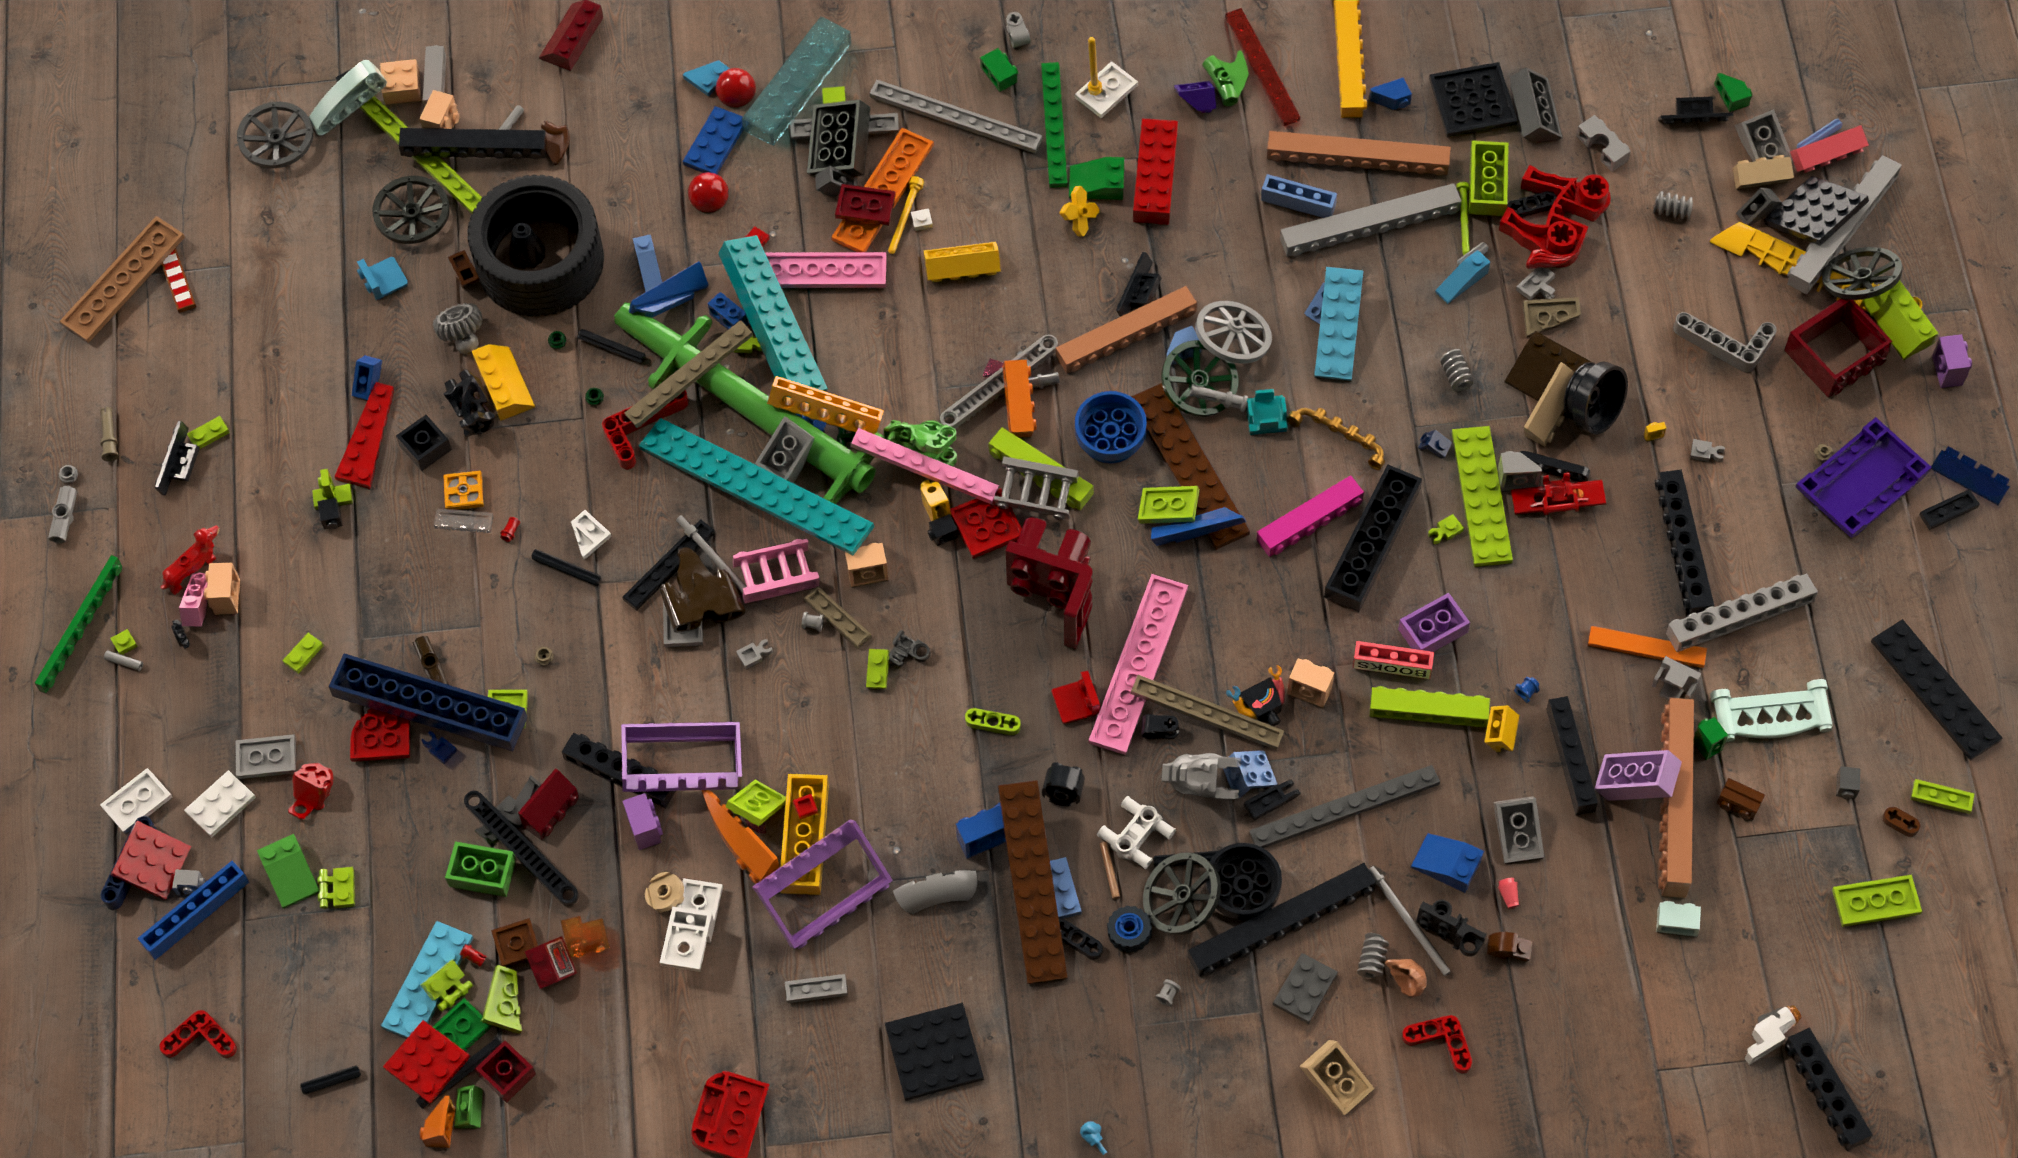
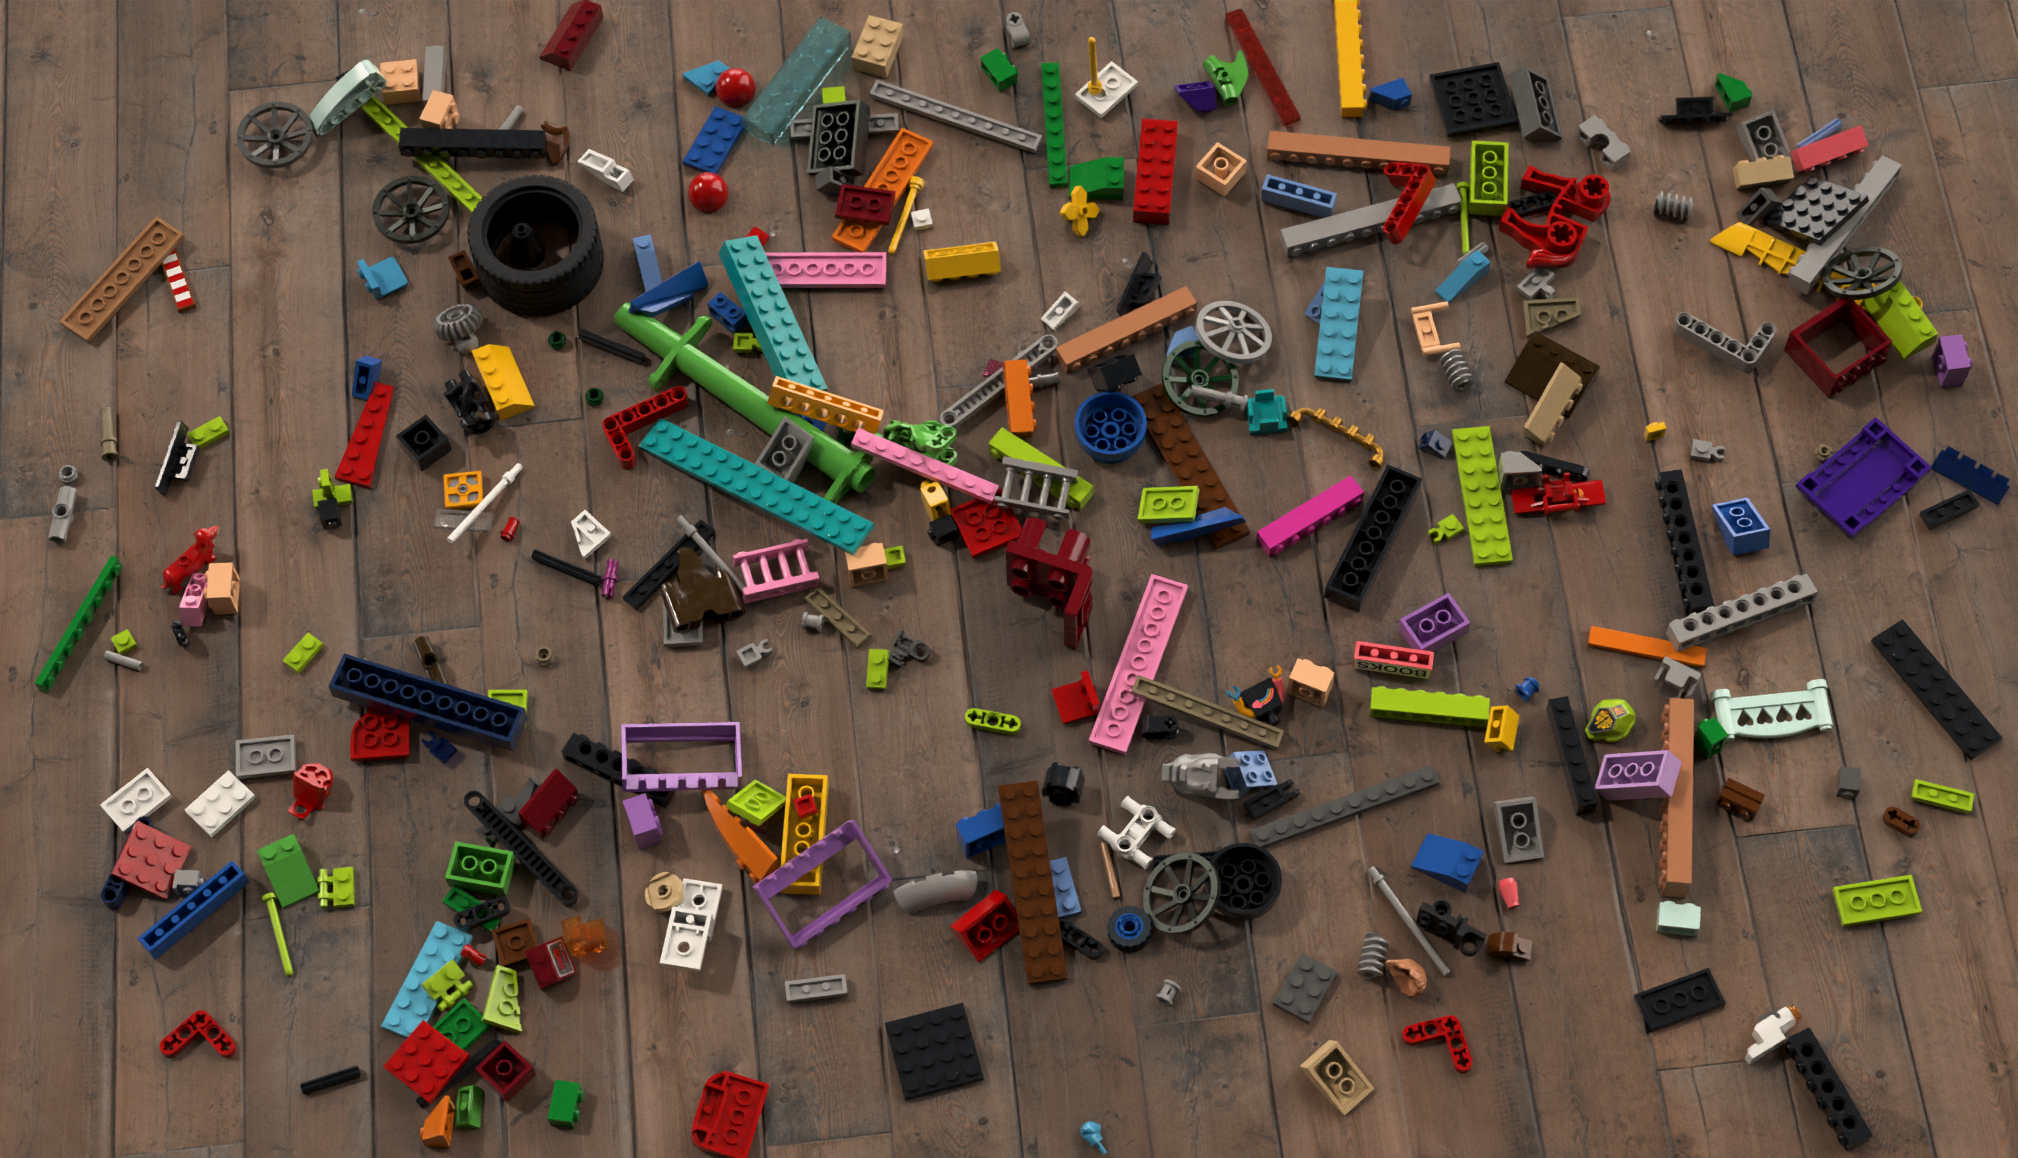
dark tan plate [625,320,753,428] -> none
black brick [1187,863,1376,977] -> none
black wheel [1564,361,1628,435] -> none
none -> lime bar [262,893,293,976]
none -> green plate [442,886,503,934]
none -> white bar [447,463,523,544]
none -> black beam [454,897,511,932]
none -> green brick [547,1080,584,1128]
none -> white slope [577,149,634,192]
none -> magenta pin [601,559,619,599]
none -> tan brick [851,15,904,78]
none -> lime plate [884,546,906,569]
none -> red slope [950,890,1019,962]
none -> white slope [1041,292,1080,331]
none -> black brick [1087,354,1142,391]
none -> light nougat brick [1195,142,1247,197]
none -> red beam [1383,162,1436,245]
none -> light nougat plate [1411,302,1460,356]
none -> lime helmet [1584,699,1636,742]
none -> black tile [1634,968,1726,1033]
none -> blue slope [1712,497,1770,555]

